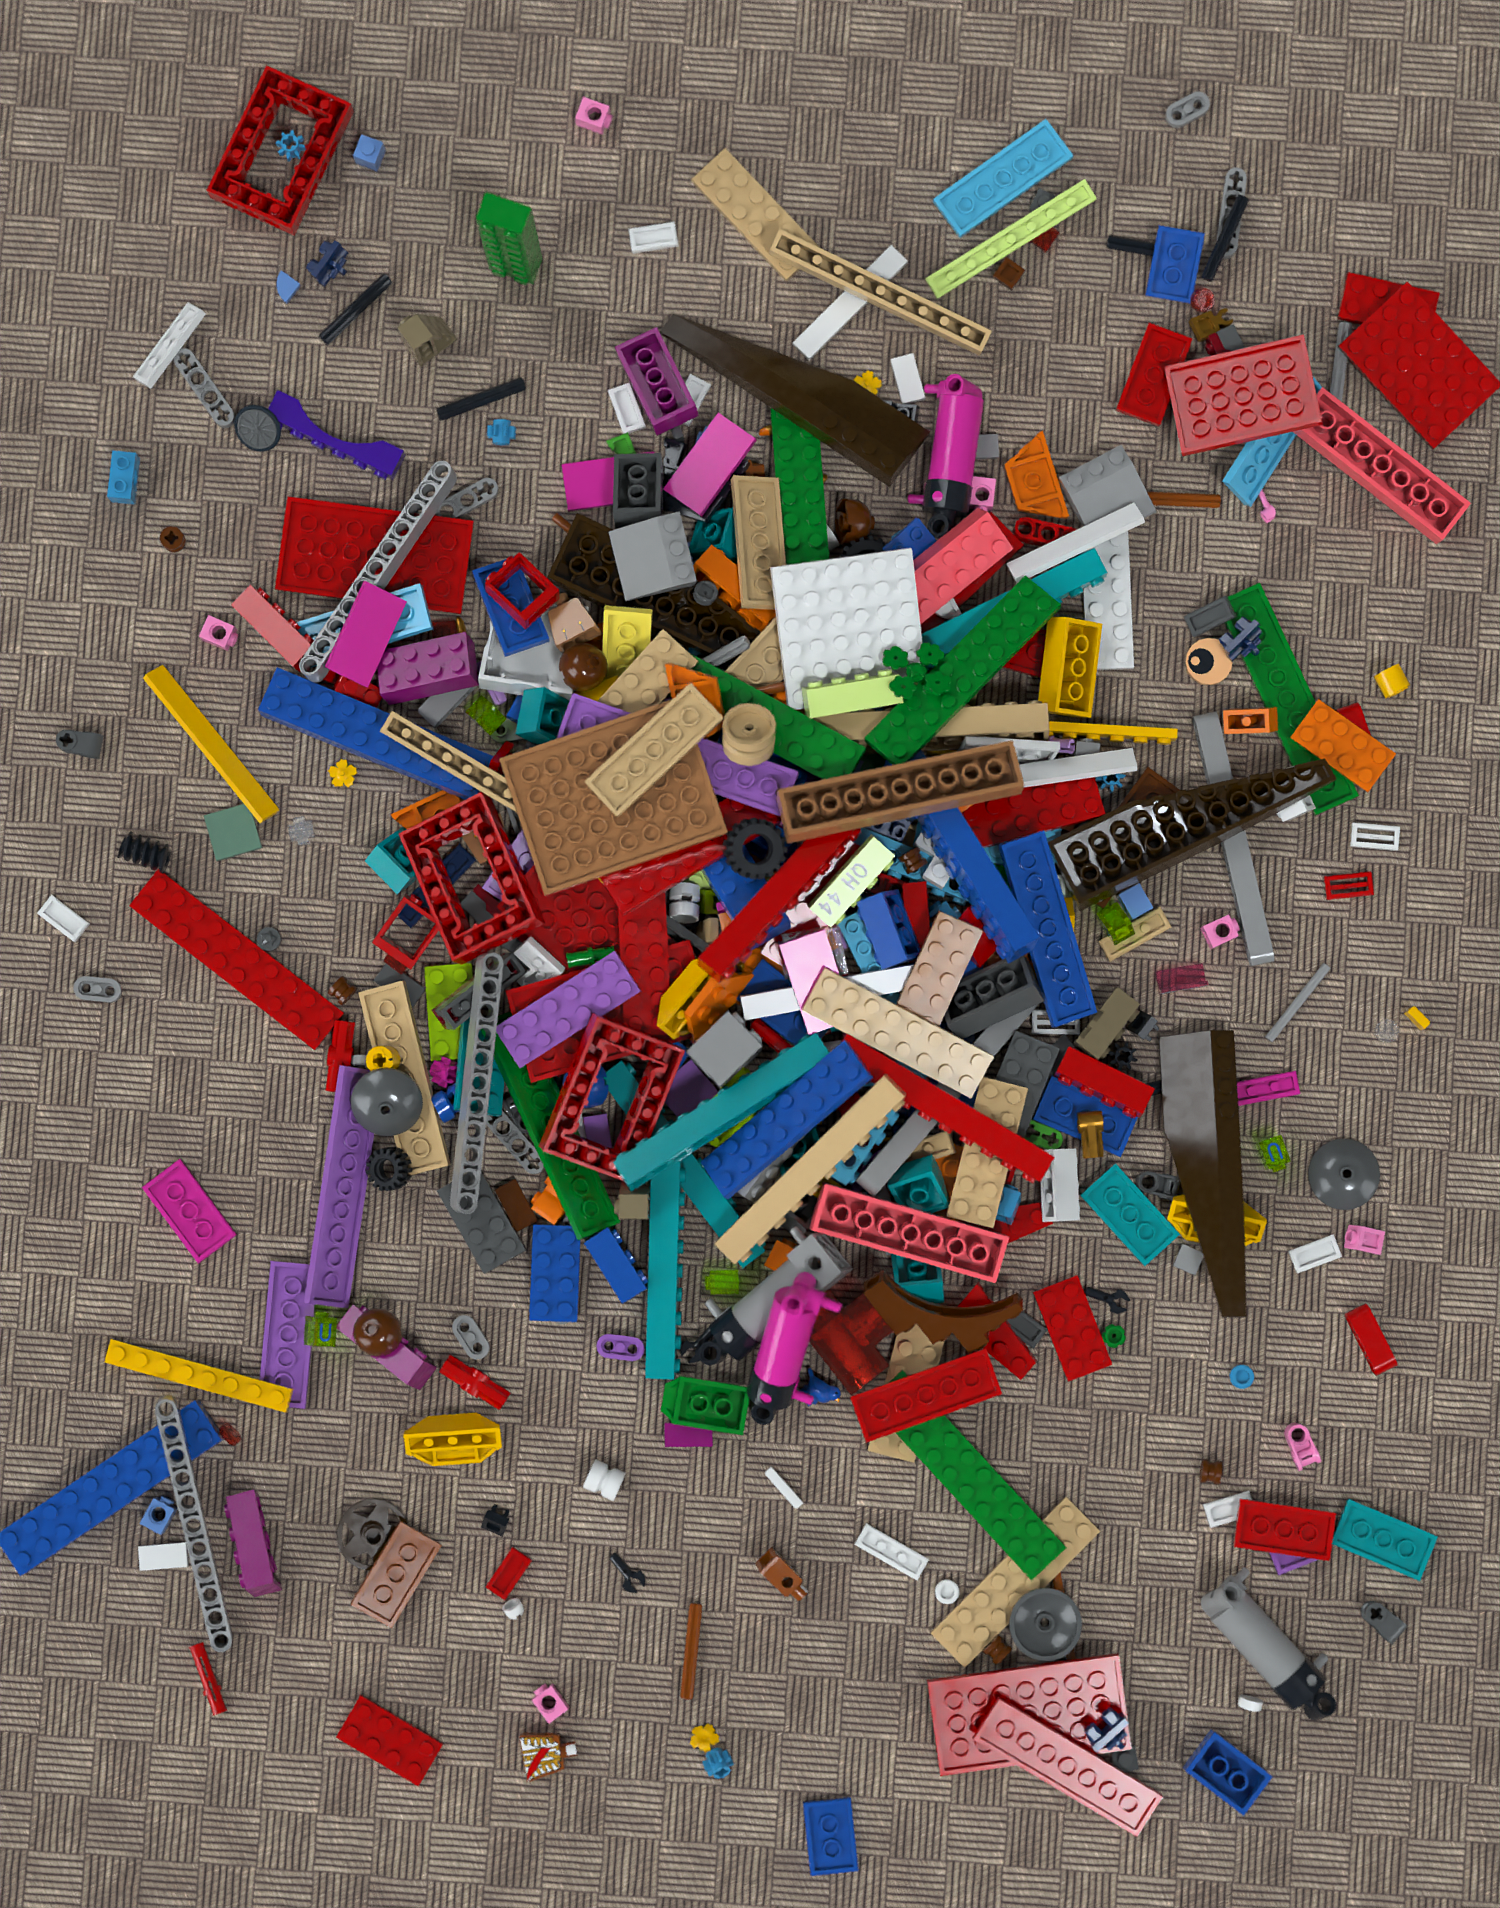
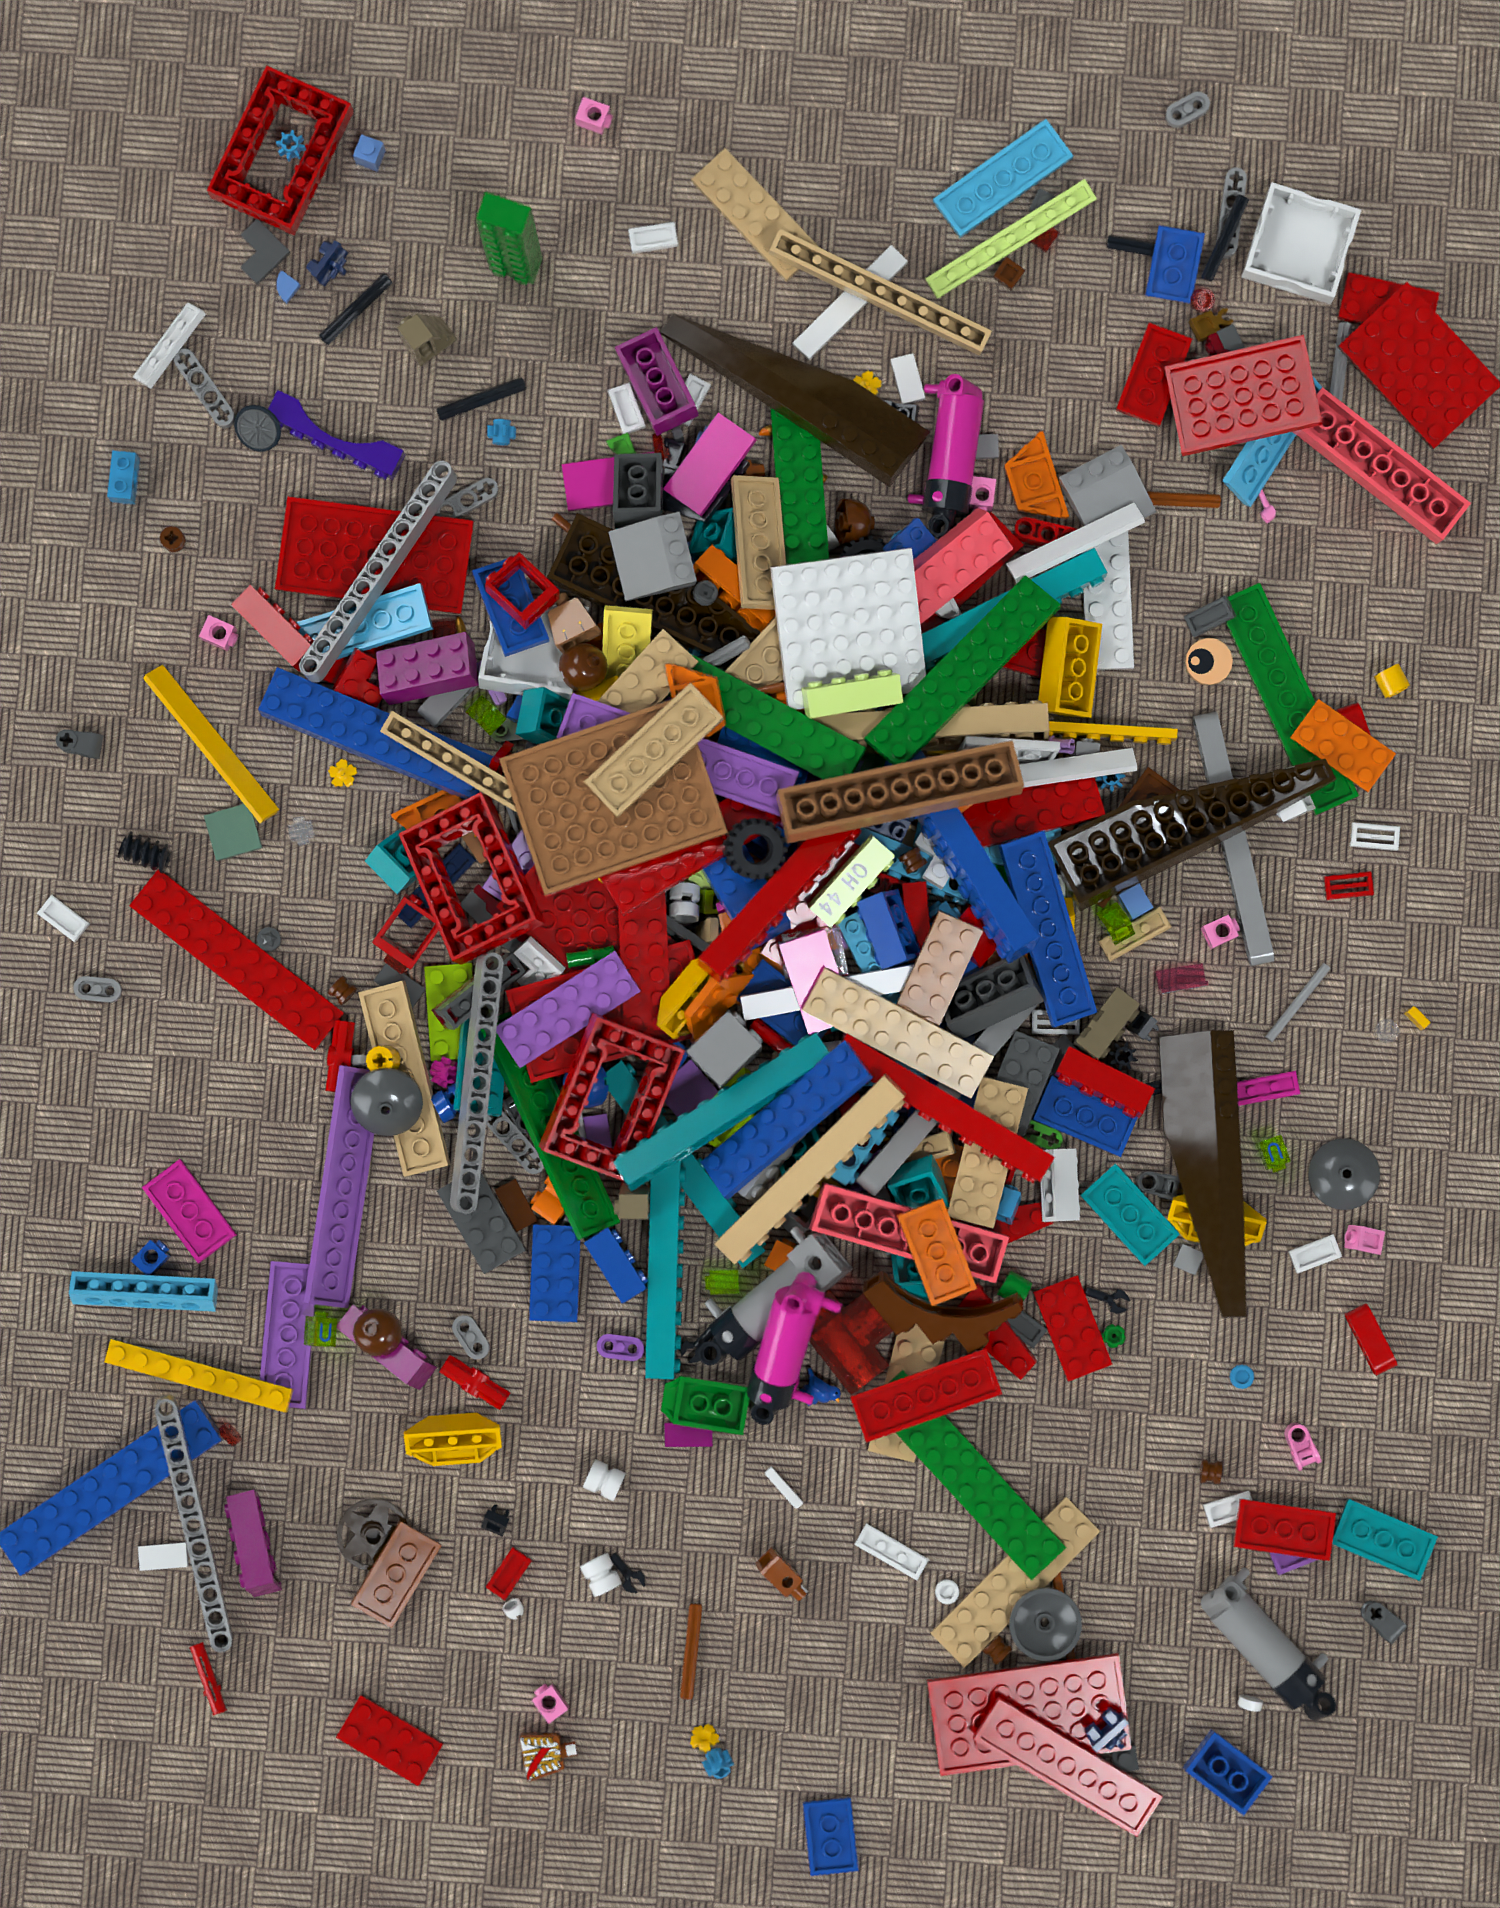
medium blue brick [140,1495,178,1535] -> none
dark pink tile [325,581,407,688] -> none
black tyre [366,1147,412,1191] -> none
tan wheel [722,703,776,766] -> none
green plant [882,643,951,699] -> none
pearl gold piece [1077,1111,1104,1159] -> none
dark blue hips [1219,617,1262,662] -> none
orange brick [1223,707,1278,734] -> none
none -> medium azure brick [69,1271,218,1312]
none -> blue brick [131,1240,171,1275]
none -> dark grey tile [240,219,290,285]
none -> white wheel [580,1553,622,1597]
none -> clear red tile [652,434,665,462]
none -> orange plate [897,1198,977,1306]
none -> green piece [996,1270,1032,1301]
none -> white tile [1241,183,1361,305]

